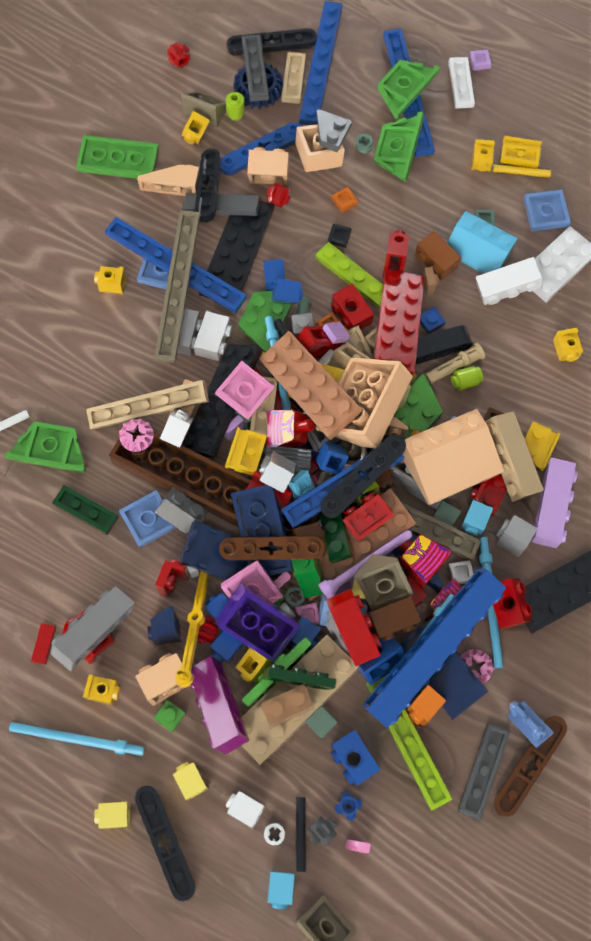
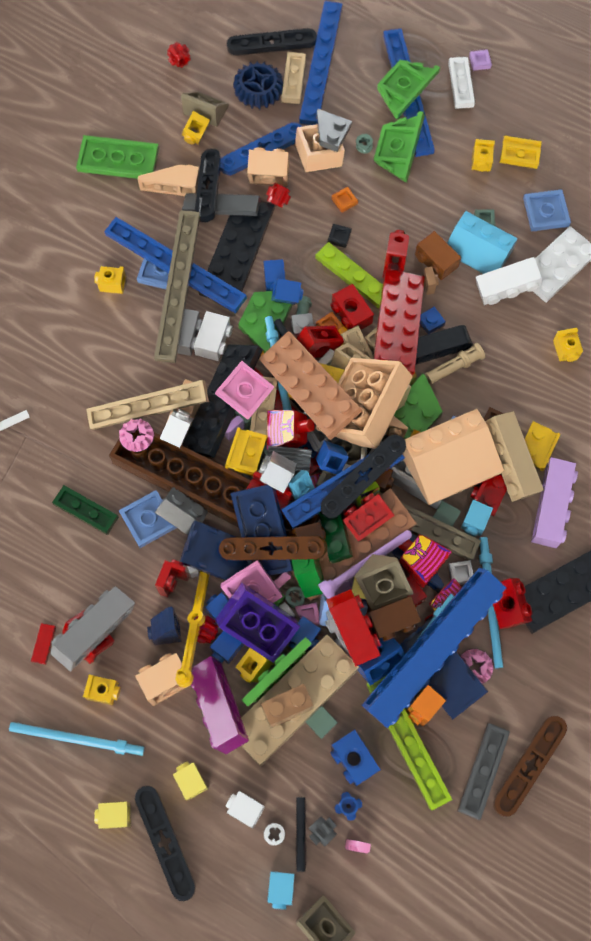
bright green wing [5,421,86,473] -> none
bright green plate [154,700,186,733] -> none
lime brick [225,92,245,121] -> none
dark grey tile [242,34,269,102] -> none
dark green plate [262,664,336,691] -> none
lavender tile [323,322,350,344] -> none
lime brick [451,366,483,391] -> none
yellow bar [493,164,551,178] -> none
light grey brick [496,515,538,558] -> none
medium blue hinge [507,701,554,748] -> none

